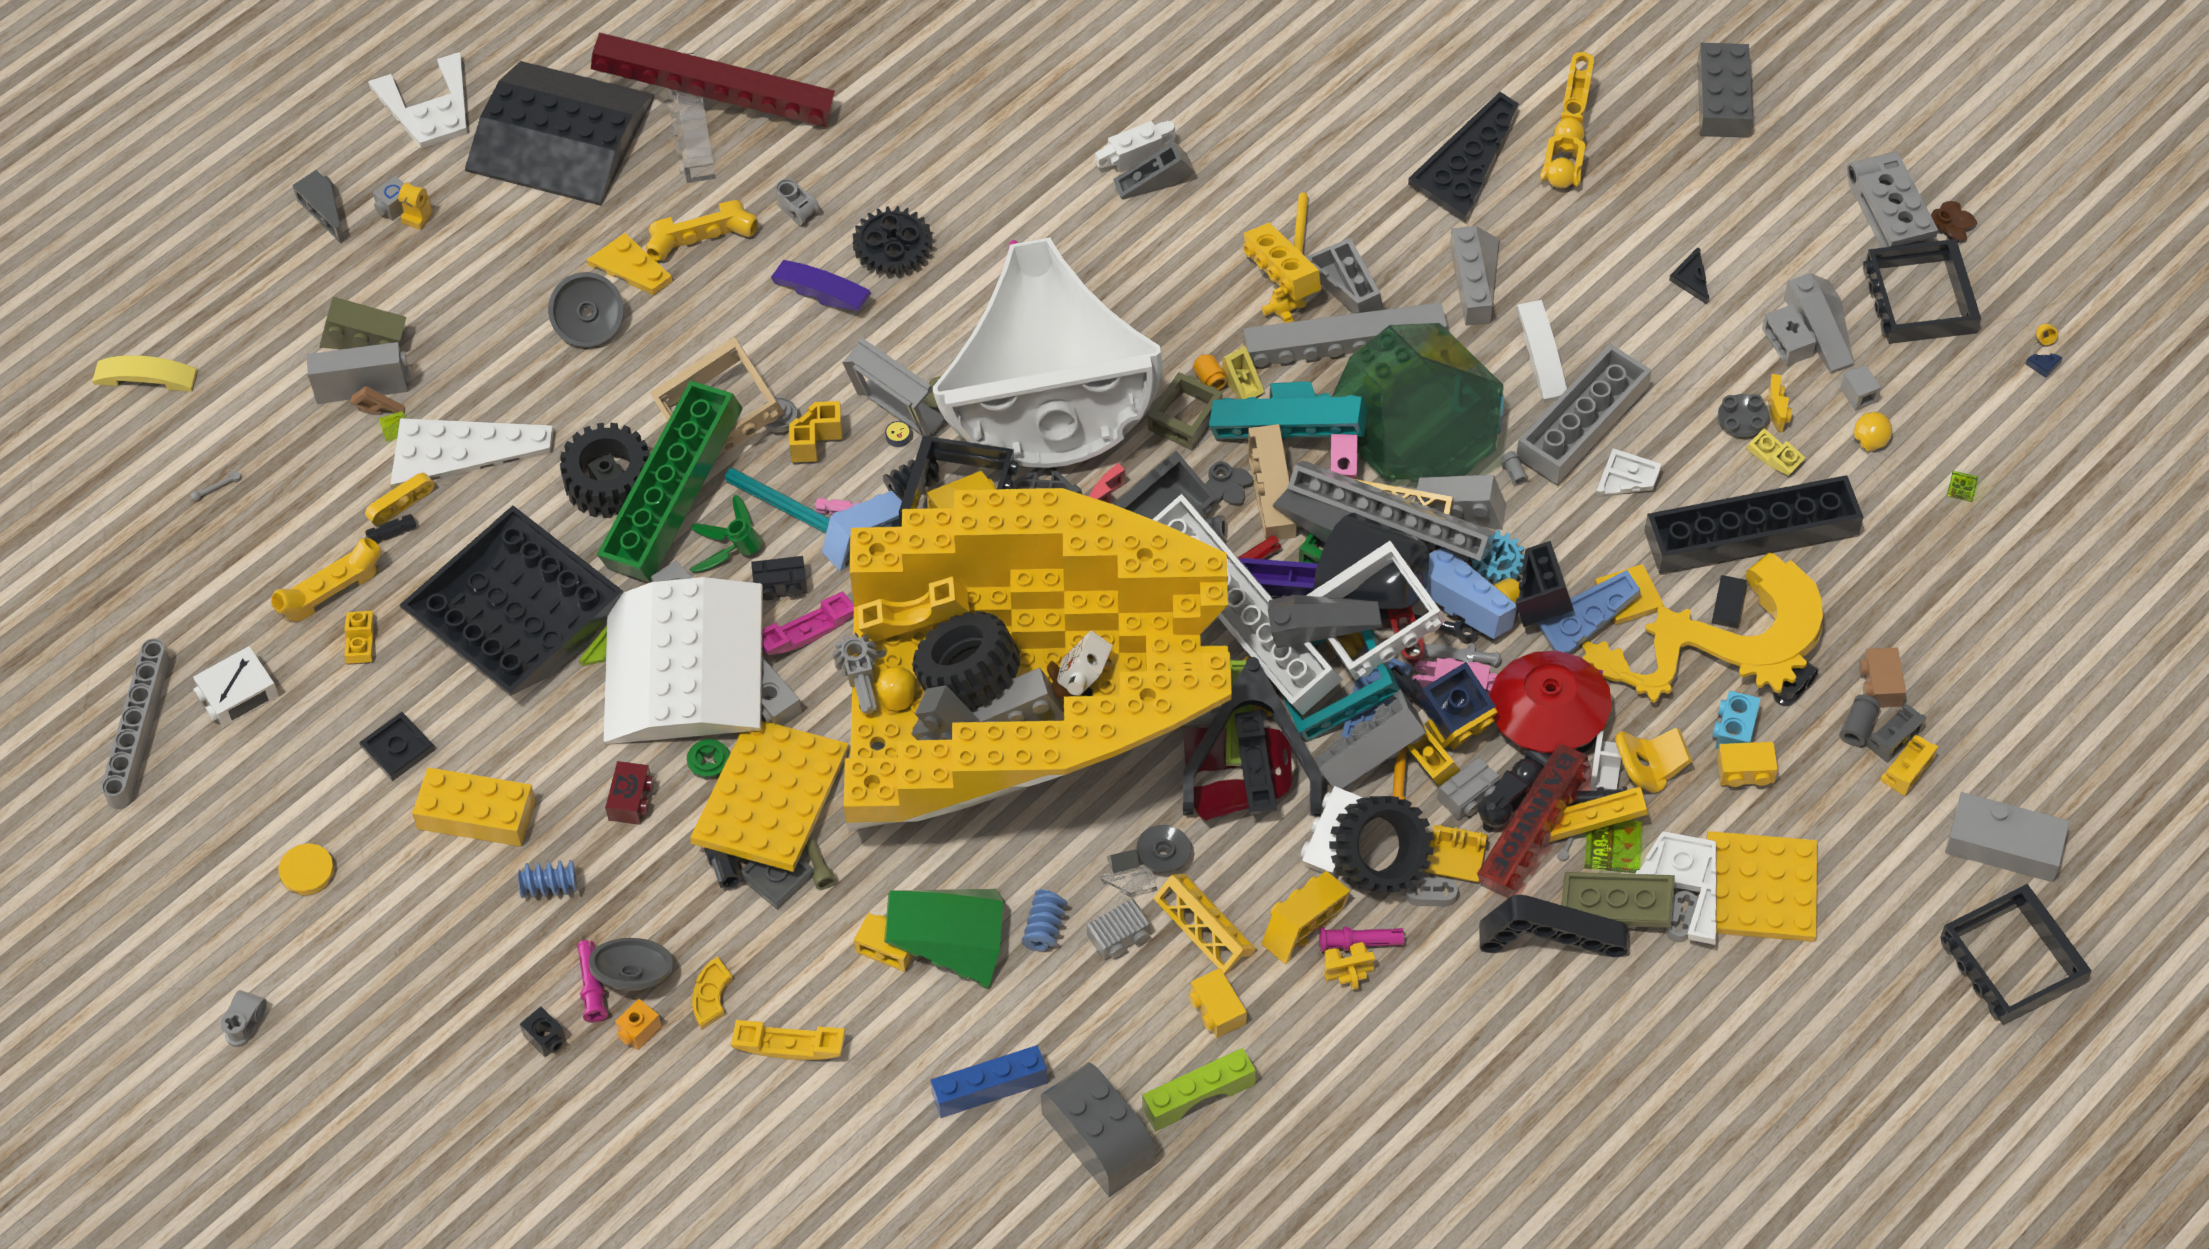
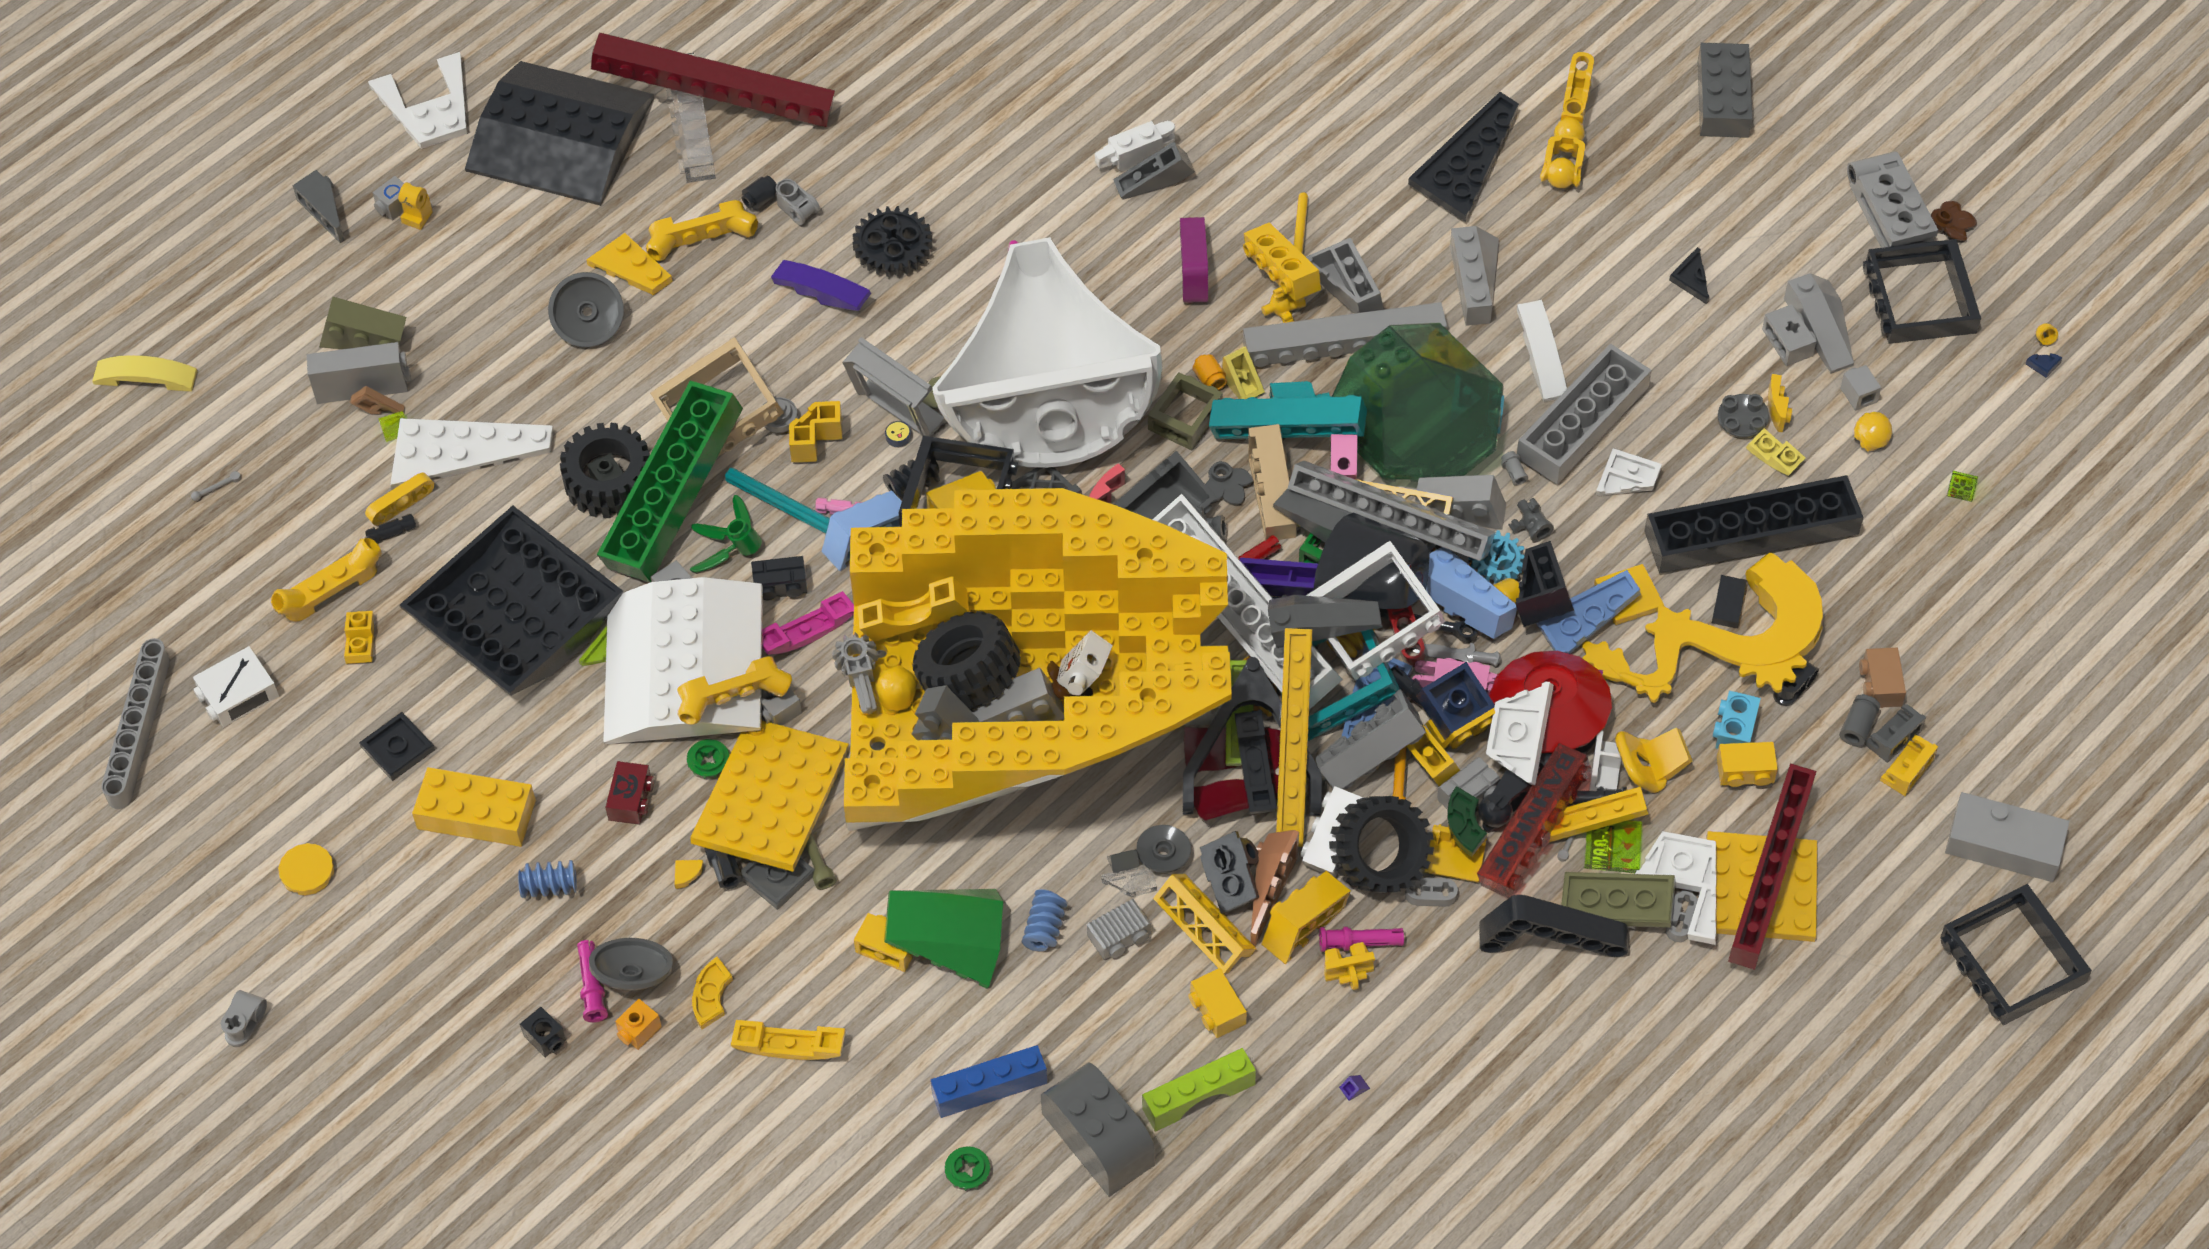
none -> yellow tile [674,860,704,889]
none -> yellow plate [677,656,792,725]
none -> black brick [741,175,777,210]
none -> green gear [945,1146,990,1191]
none -> magenta beam [1180,217,1208,303]
none -> piece [1200,831,1259,914]
none -> nougat wedge [1251,830,1299,947]
none -> yellow tile [1276,628,1312,847]
none -> dark purple piece [1339,1075,1371,1101]
none -> dark green tile [1447,786,1487,857]
none -> white wing [1486,682,1554,785]
none -> dark grey piece [1508,498,1554,541]
none -> dark red brick [1728,763,1817,970]

